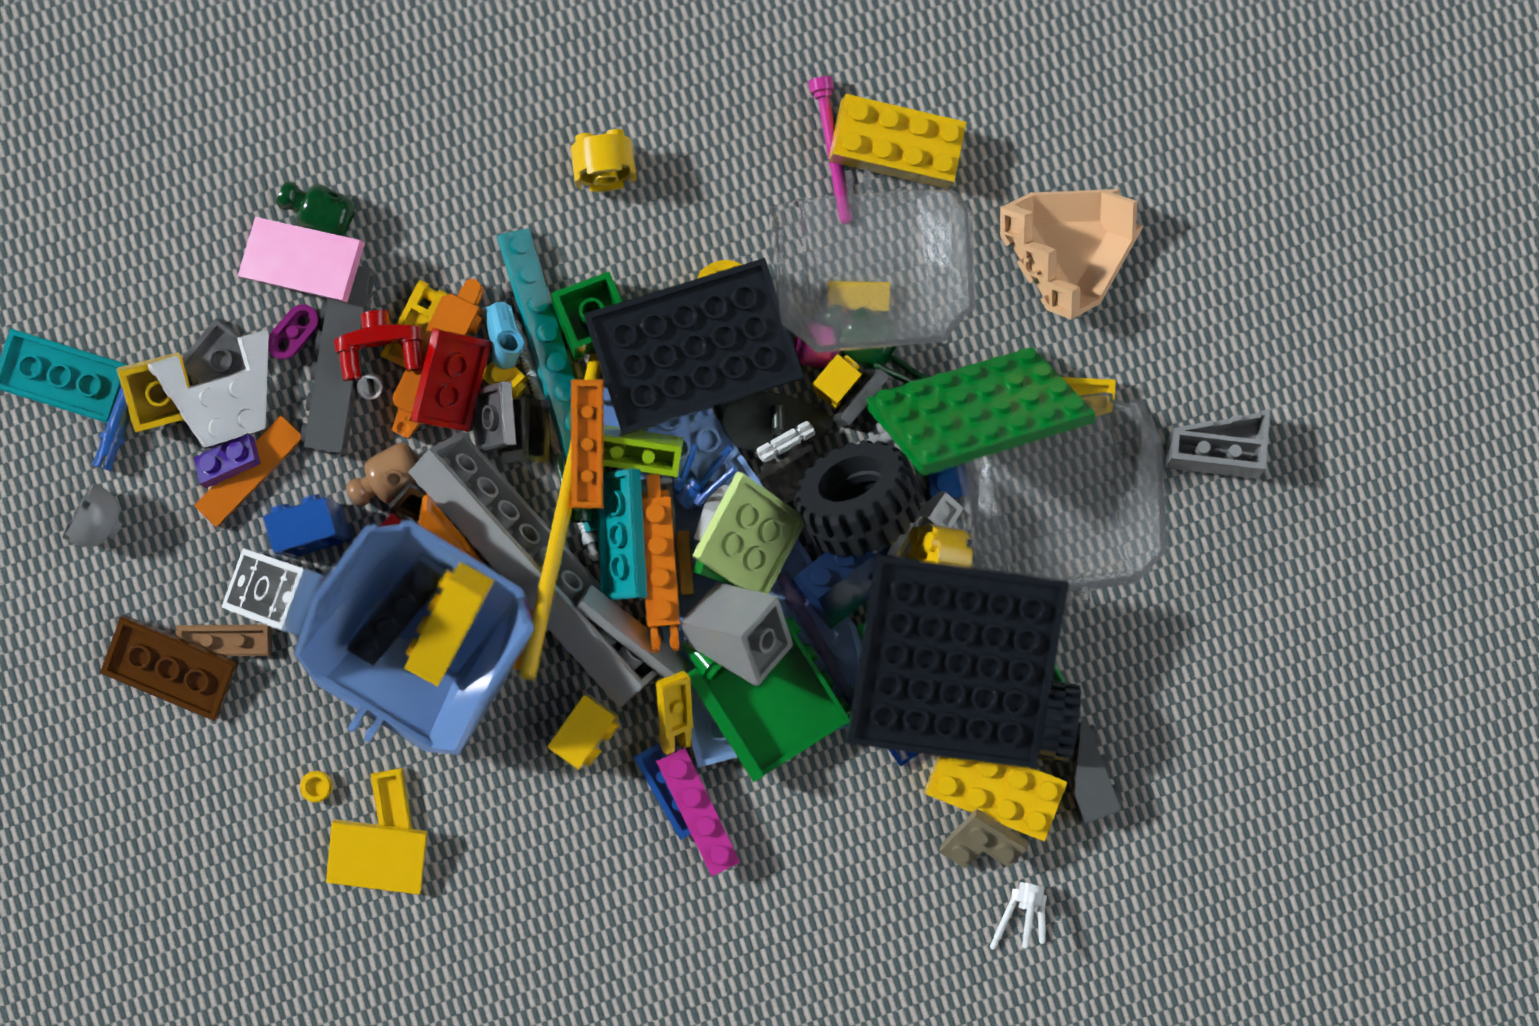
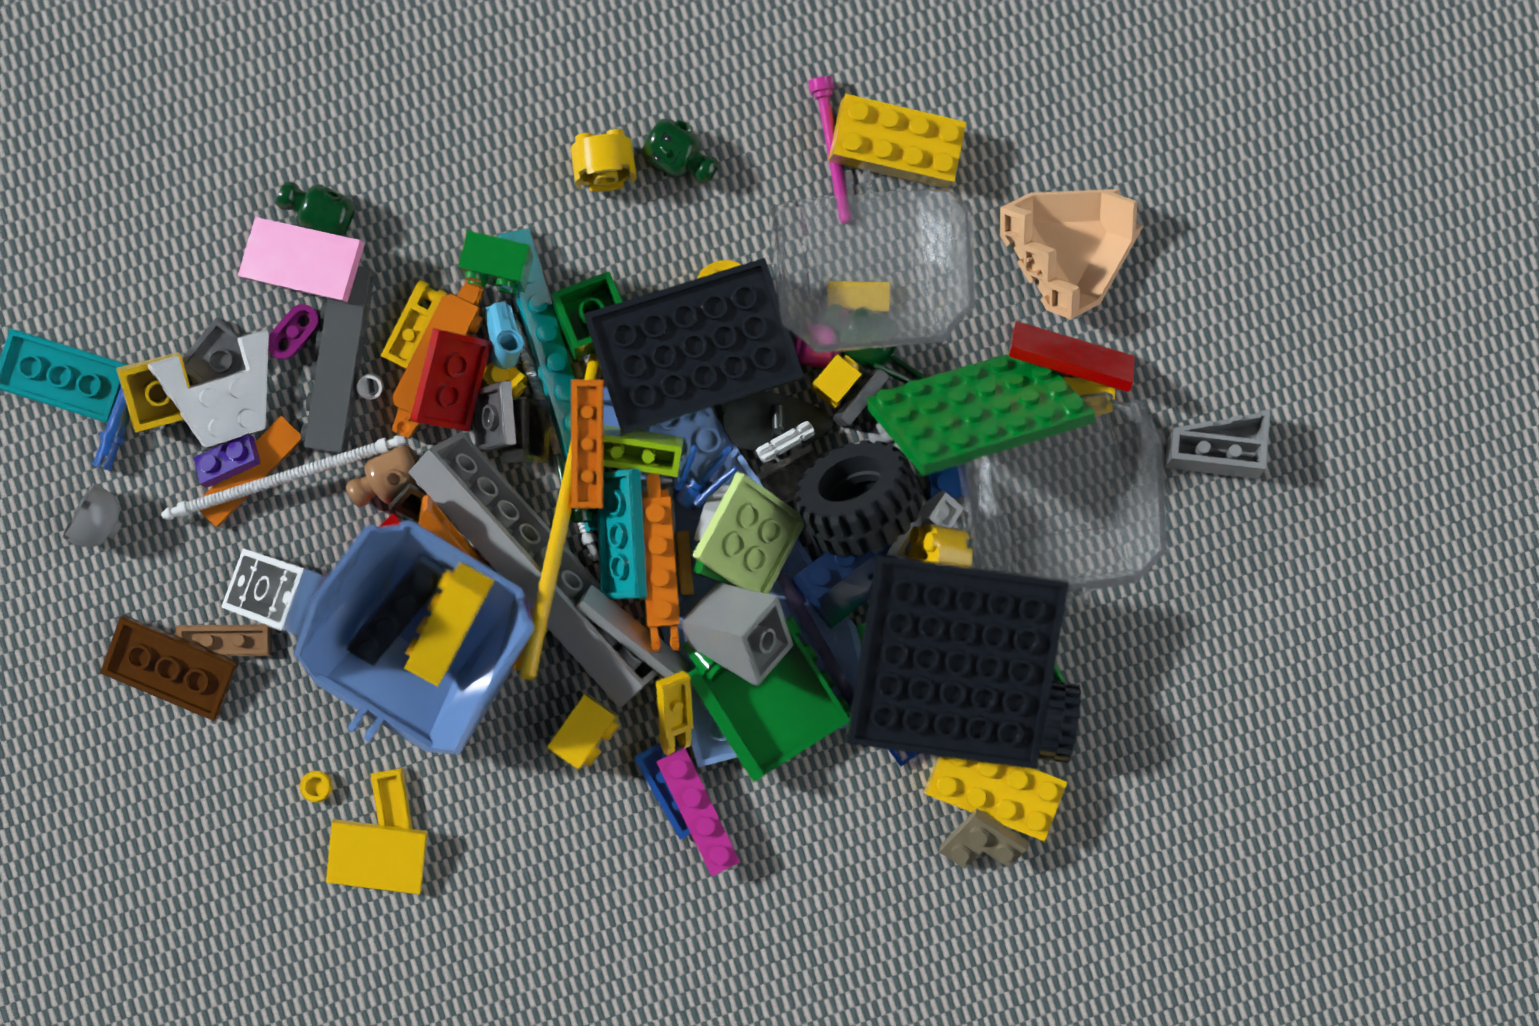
blue brick [263,494,352,558] -> none
red connector [334,310,424,381] -> none
white plant [990,882,1047,950] -> none
dark grey slope [1071,720,1123,824] -> none
none -> white hose [161,435,406,520]
none -> green brick [458,230,534,295]
none -> dark green piece [642,118,719,184]
none -> red tile [1008,321,1135,392]

